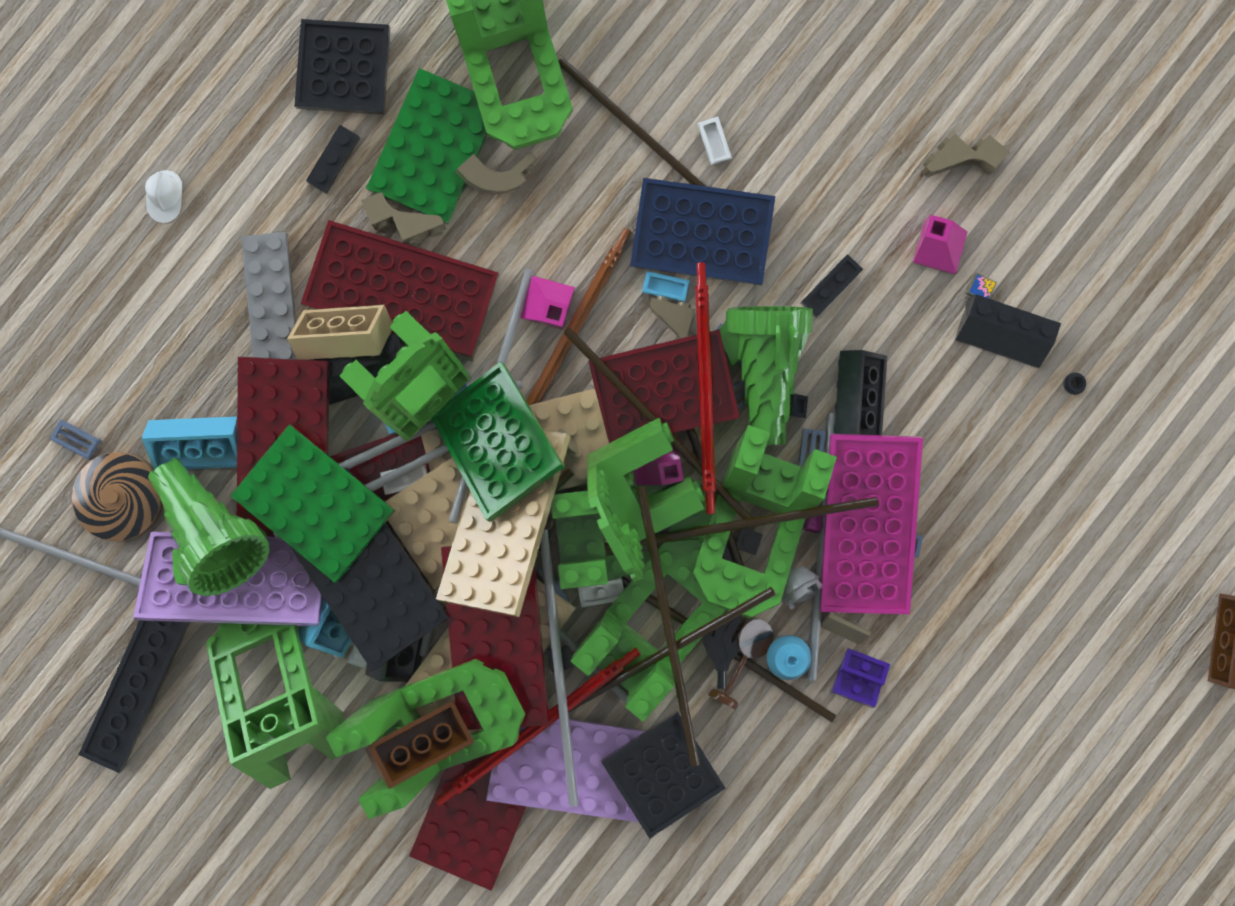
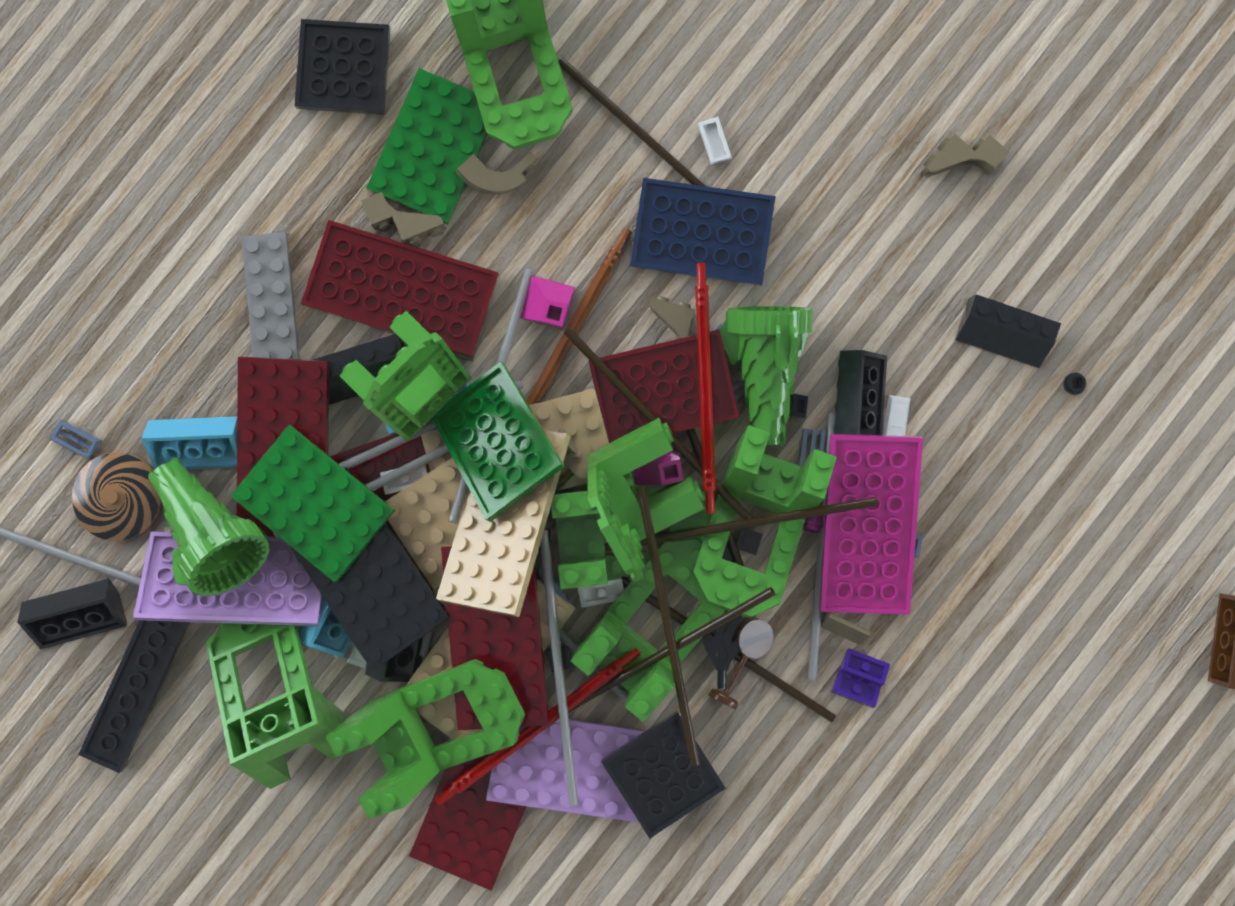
white piece [145,170,182,223] -> none
tan brick [287,305,392,360] -> none
black plate [306,125,360,194] -> none
reddish brown slope [365,701,474,789] -> none
medium azure tile [642,271,690,302] -> none
medium azure cone [767,635,811,680] -> none
light grey cone [782,566,823,609] -> none
black plate [800,254,863,318] -> none
dark pink slope [912,215,968,275] -> none
tile [966,273,997,298] -> none
none -> black slope [17,578,127,650]
none -> white tile [882,395,911,436]

